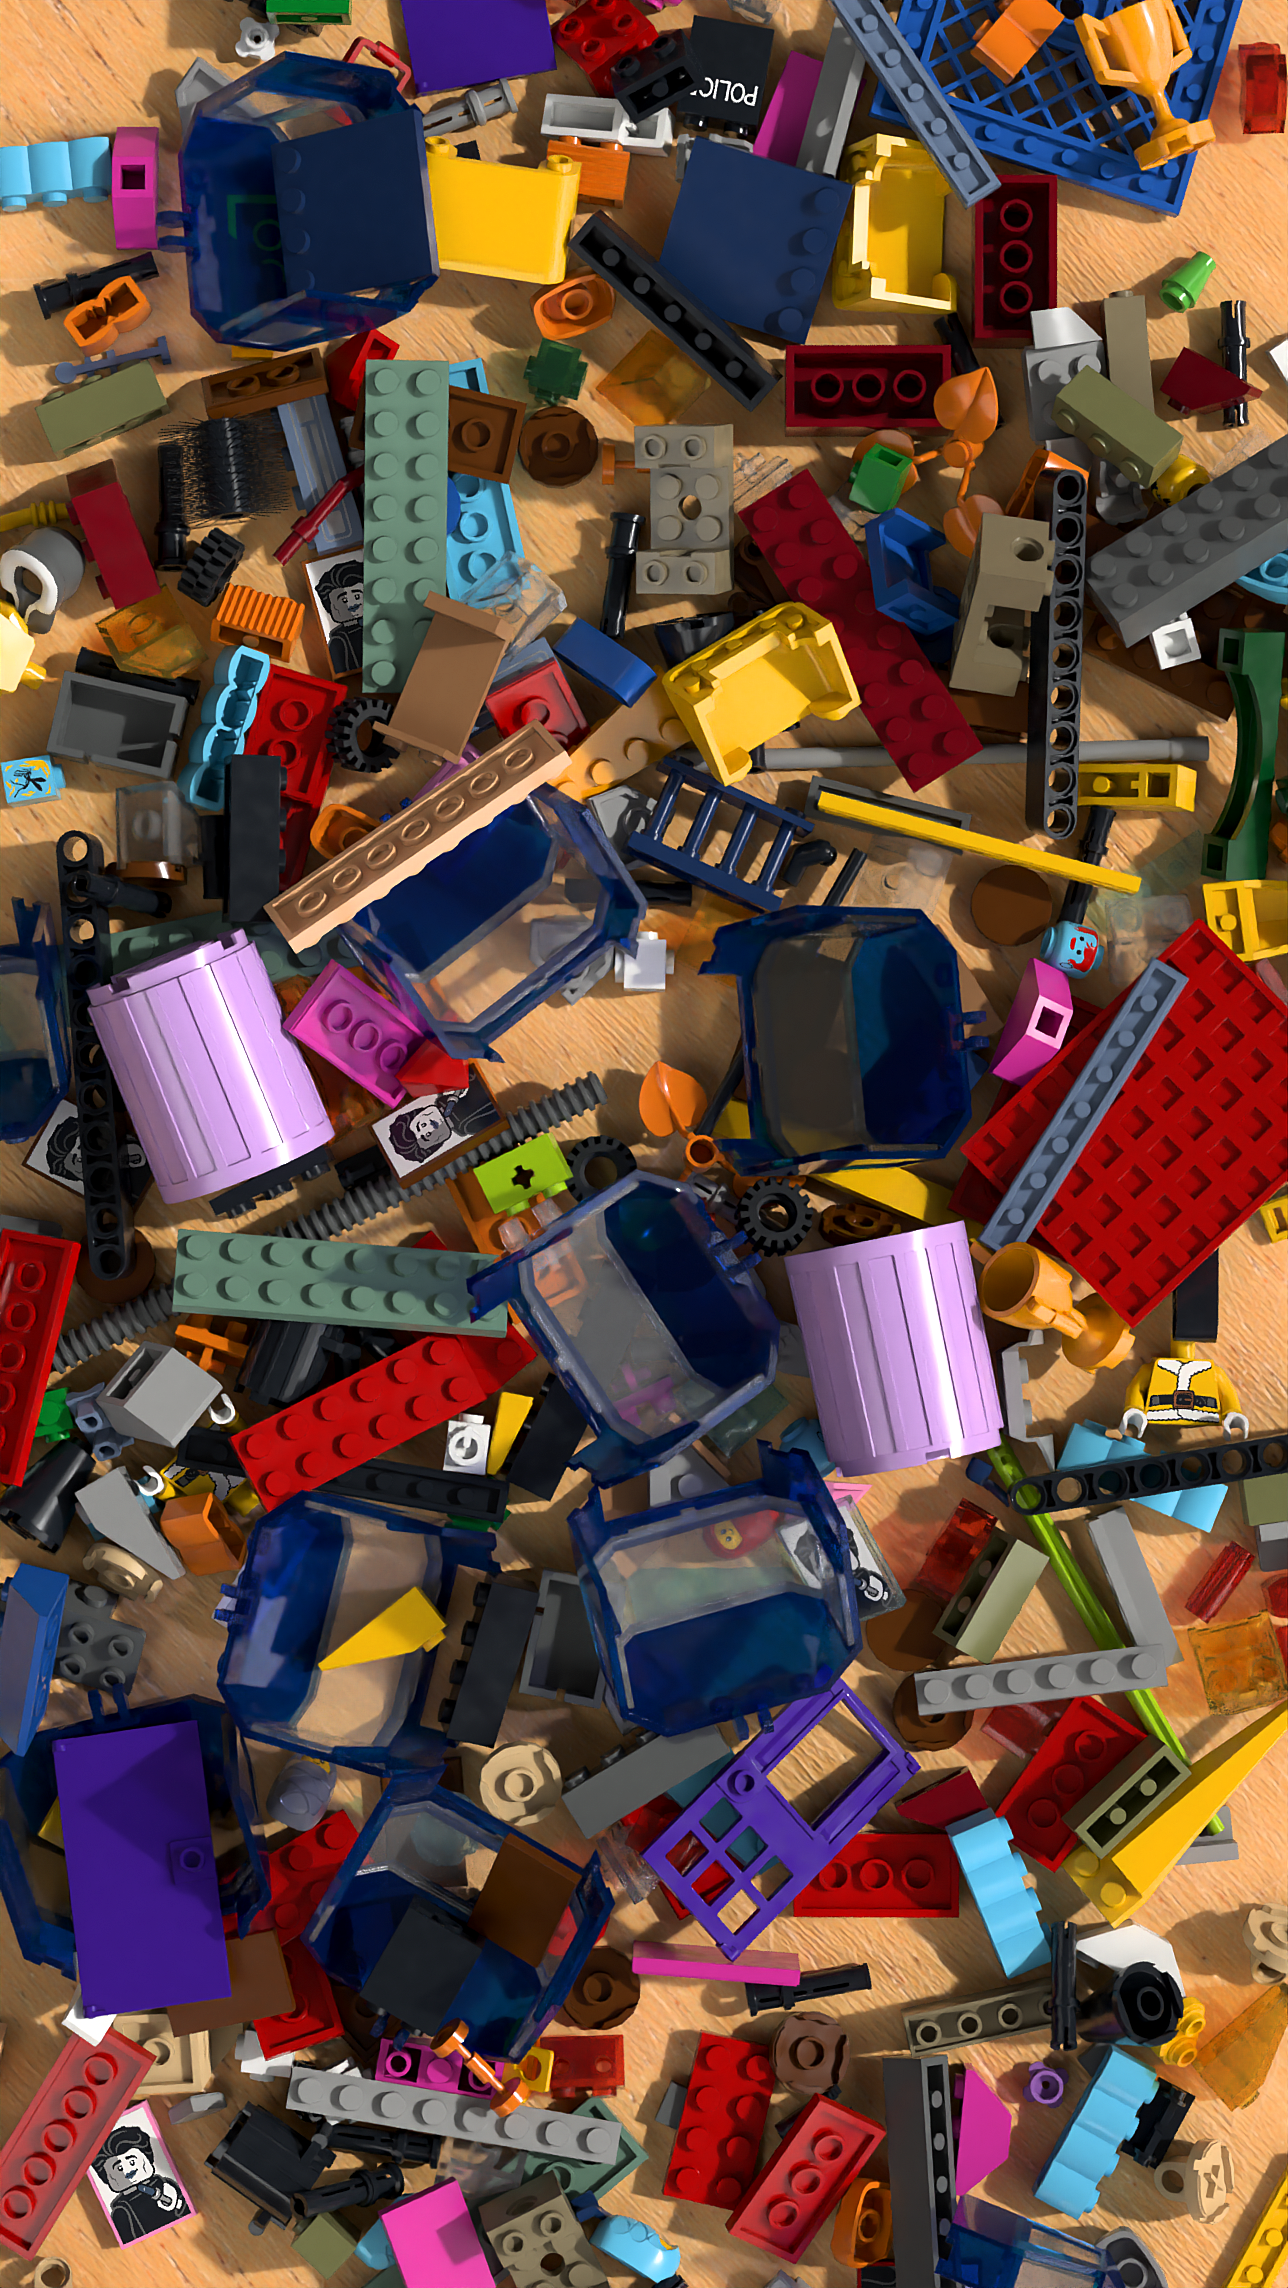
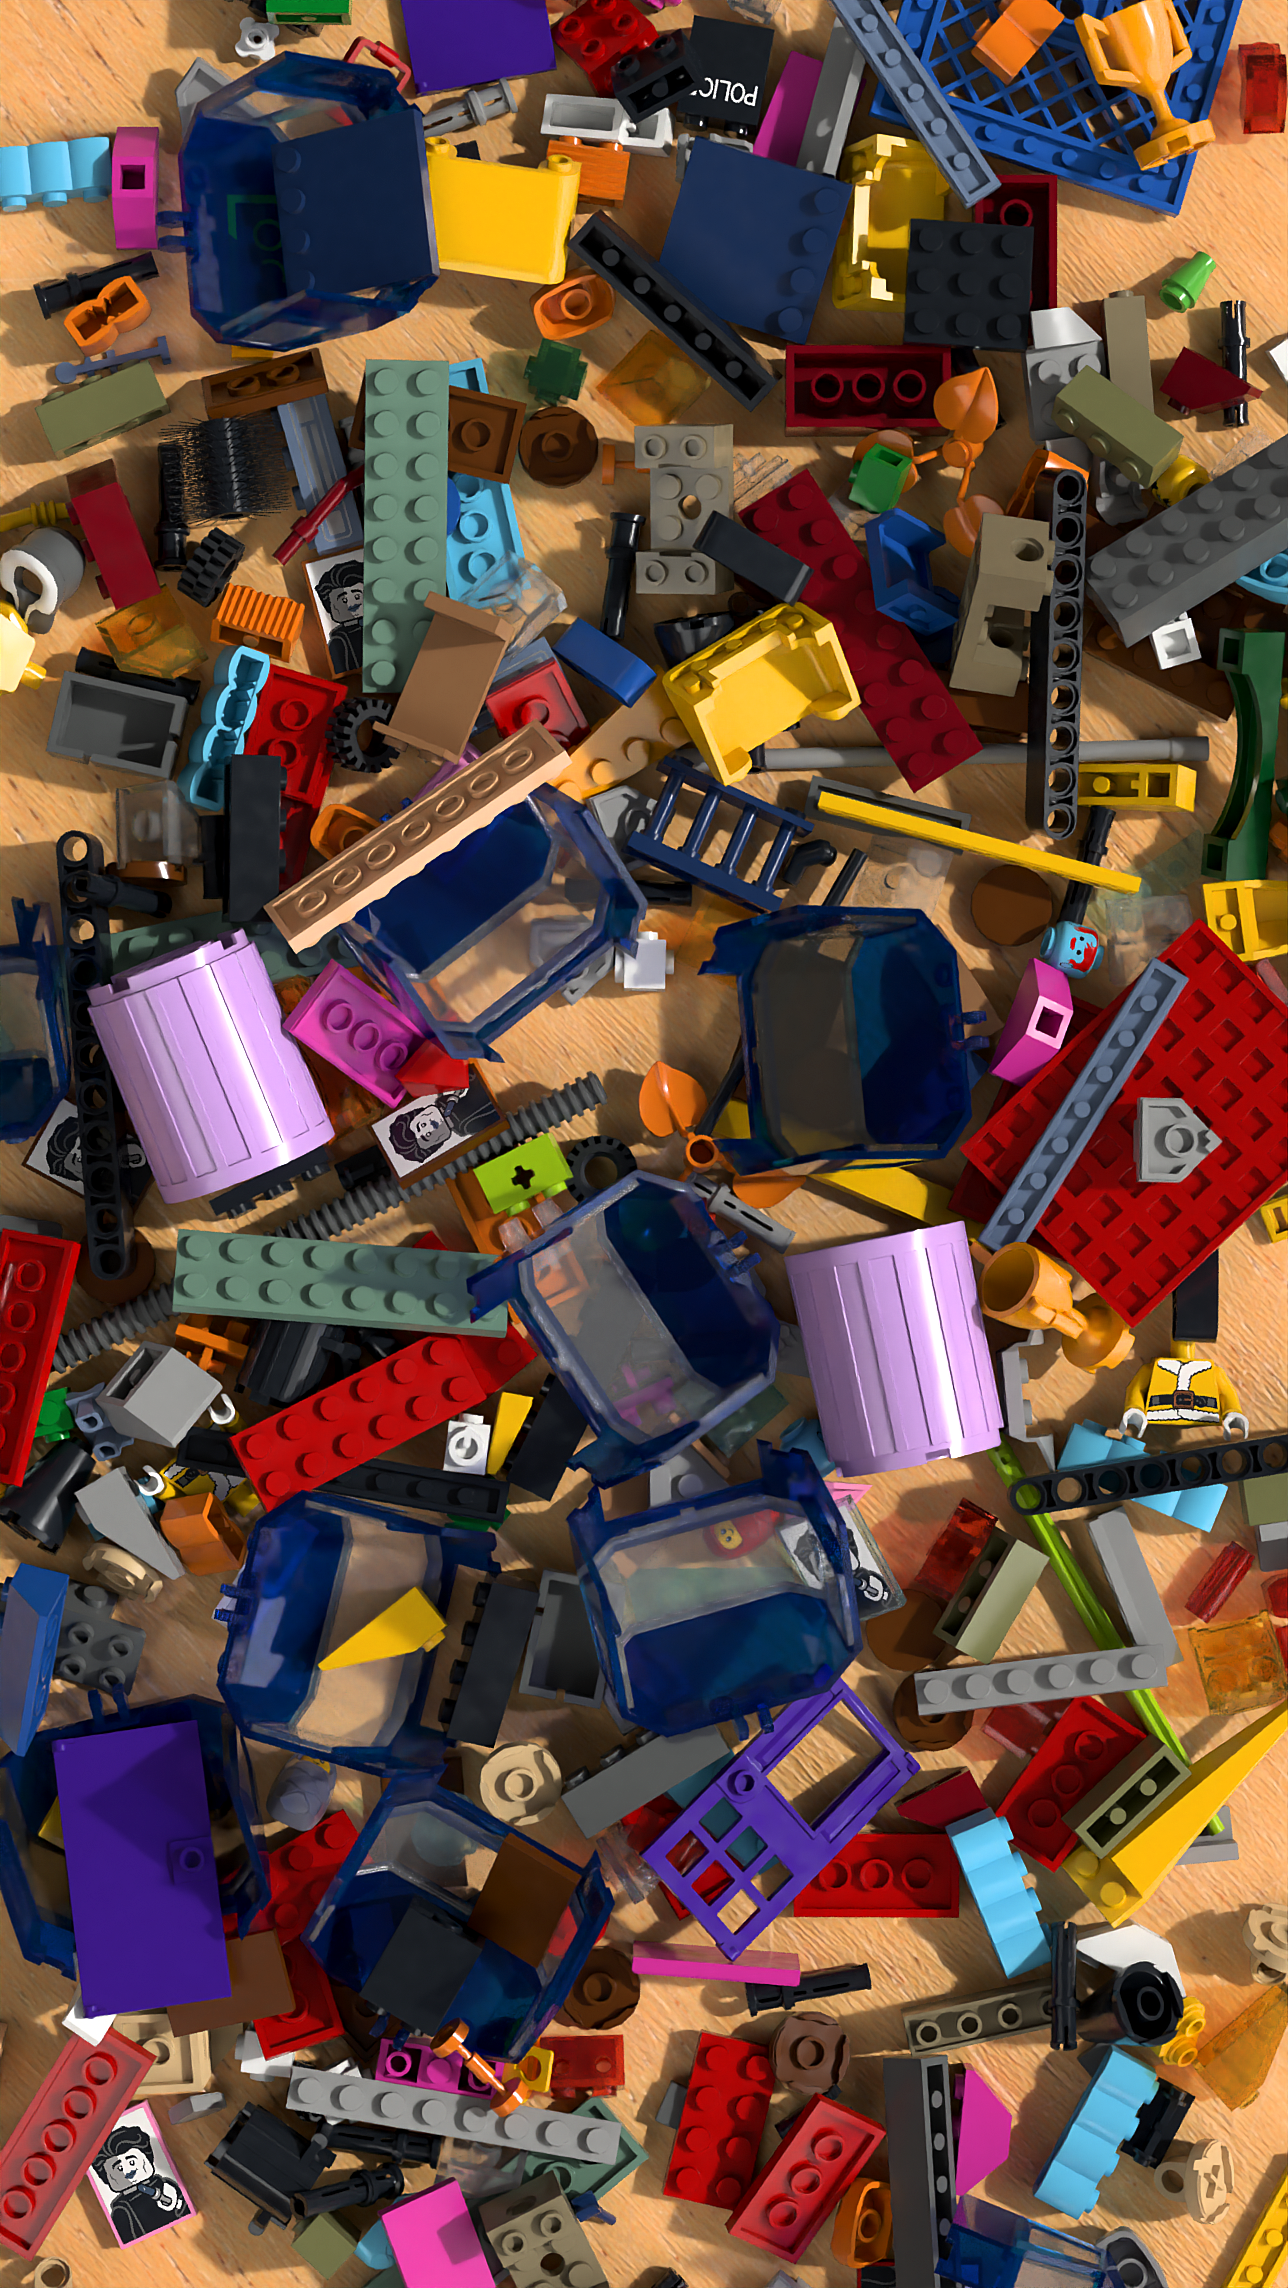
medium azure brick [0,755,66,808] -> none
red slope [326,326,400,413] -> none
medium azure piece [588,2215,681,2283] -> none
black tyre [734,1177,813,1257] -> none
reddish brown tile [818,1203,901,1247] -> none
dark blue hand [965,1457,1009,1507] -> none
medium lavender plate [1023,2061,1069,2108] -> none
none -> black beam [692,510,815,607]
none -> black plate [902,218,1034,353]
none -> light grey plate [1133,1097,1222,1183]

